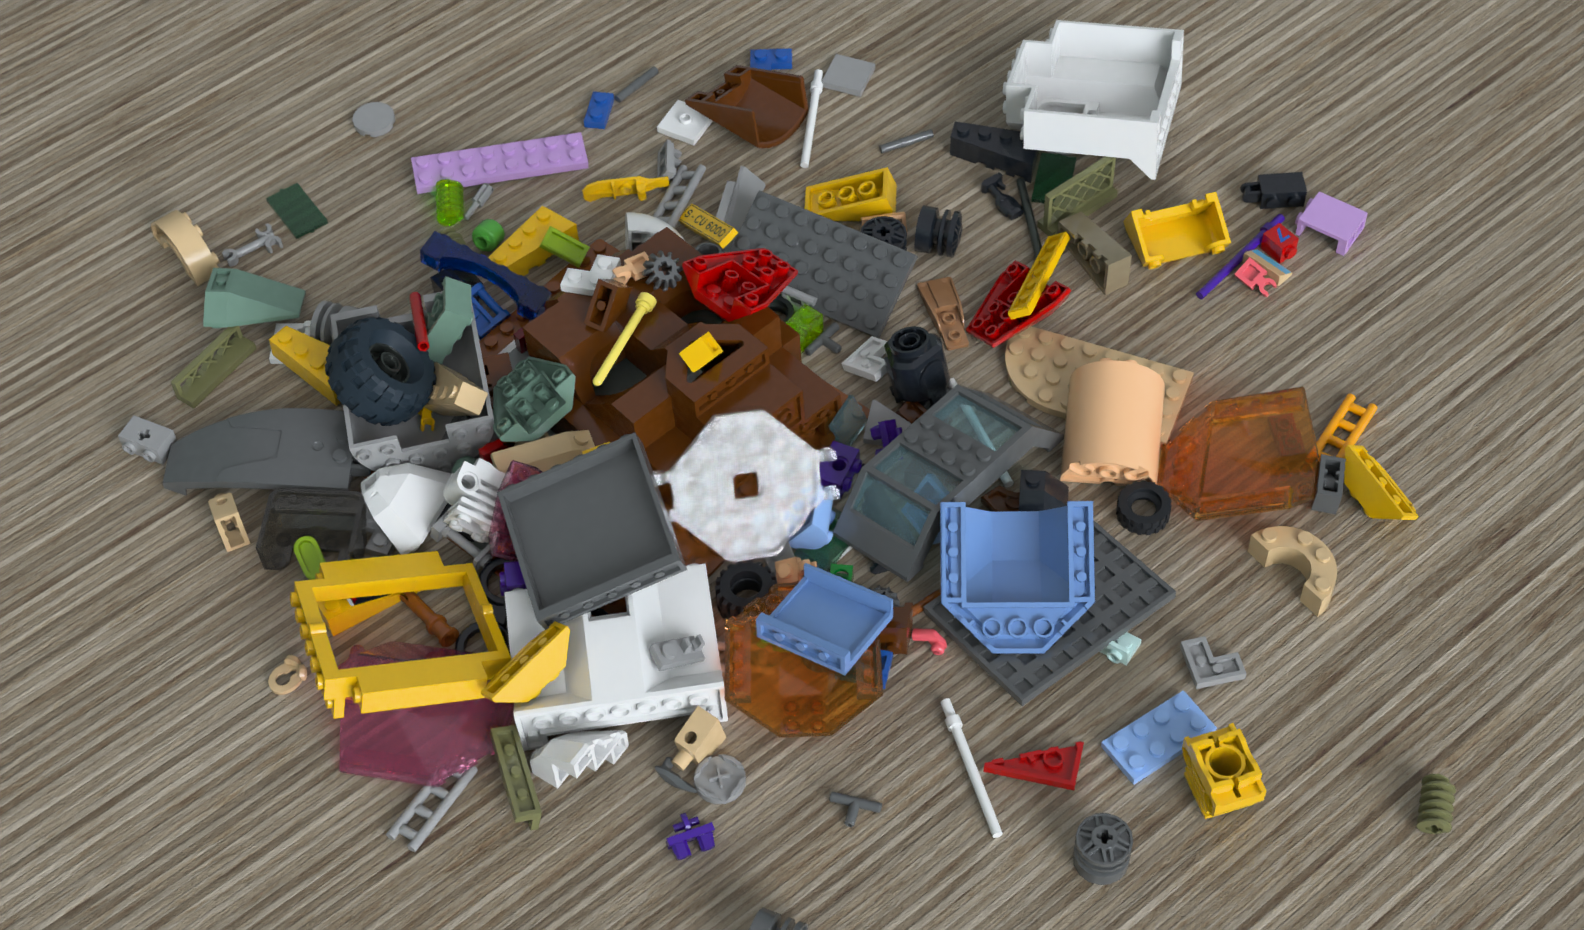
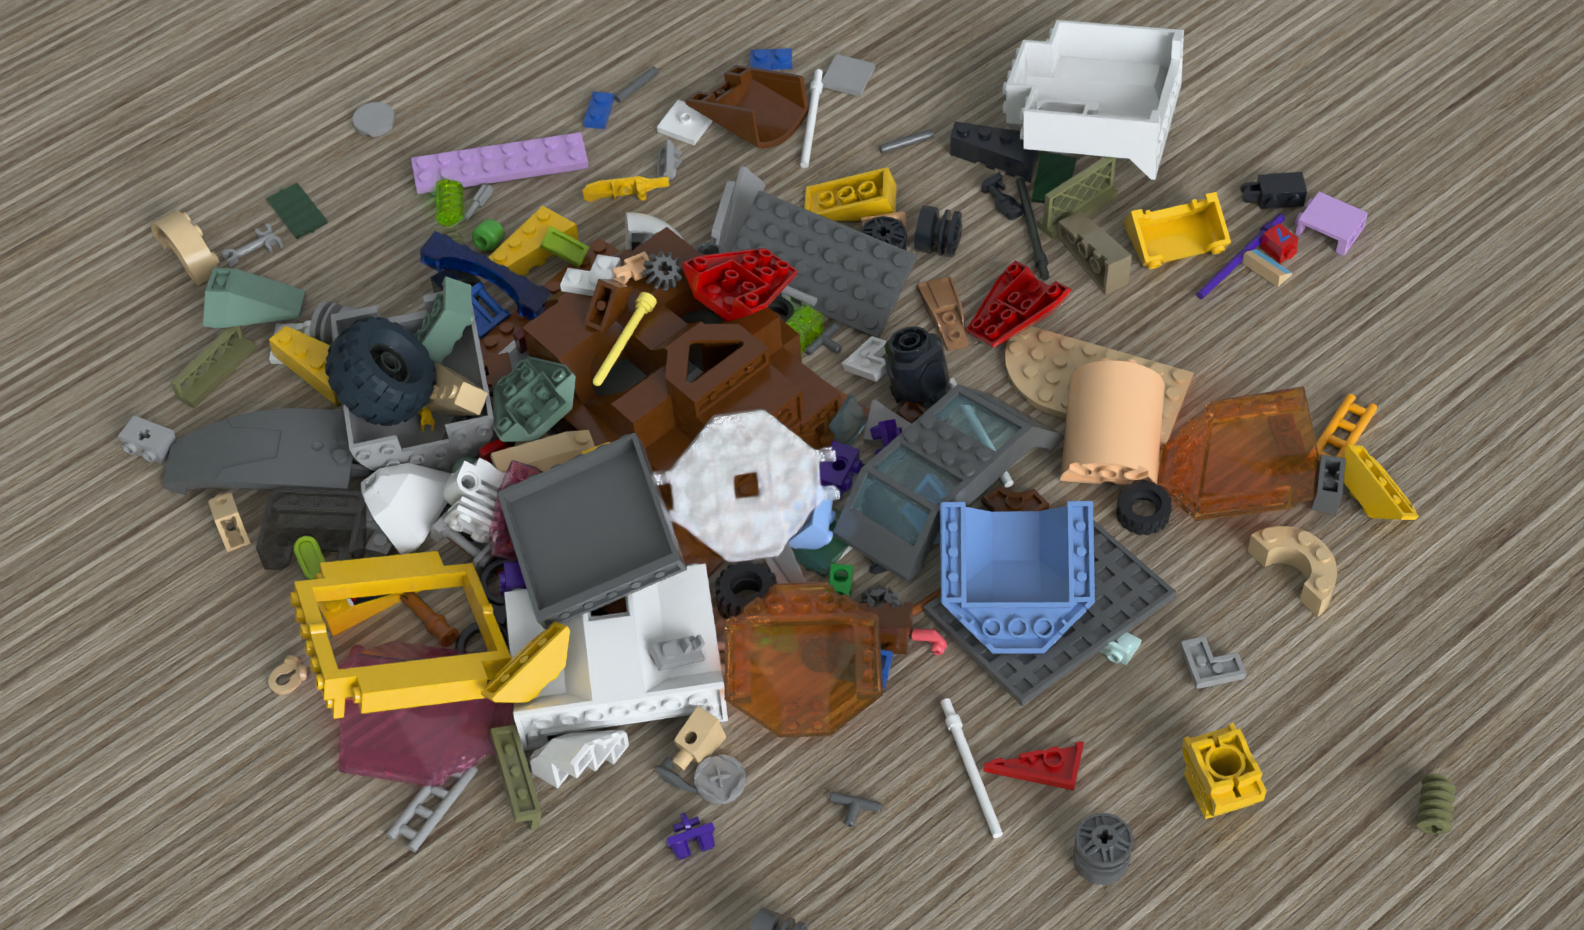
red piece [409,292,430,351] -> none
light grey bar [653,164,706,228] -> none
yellow tile [678,203,738,249] -> none
yellow panel [679,331,723,372] -> none
medium blue panel [756,563,893,675] -> none
light nougat plate [775,557,817,587] -> none
yellow tile [1008,232,1070,320] -> none
black slope [1019,470,1069,511] -> none
light blue plate [1101,690,1217,785] -> none
coral plate [1234,257,1277,297] -> none

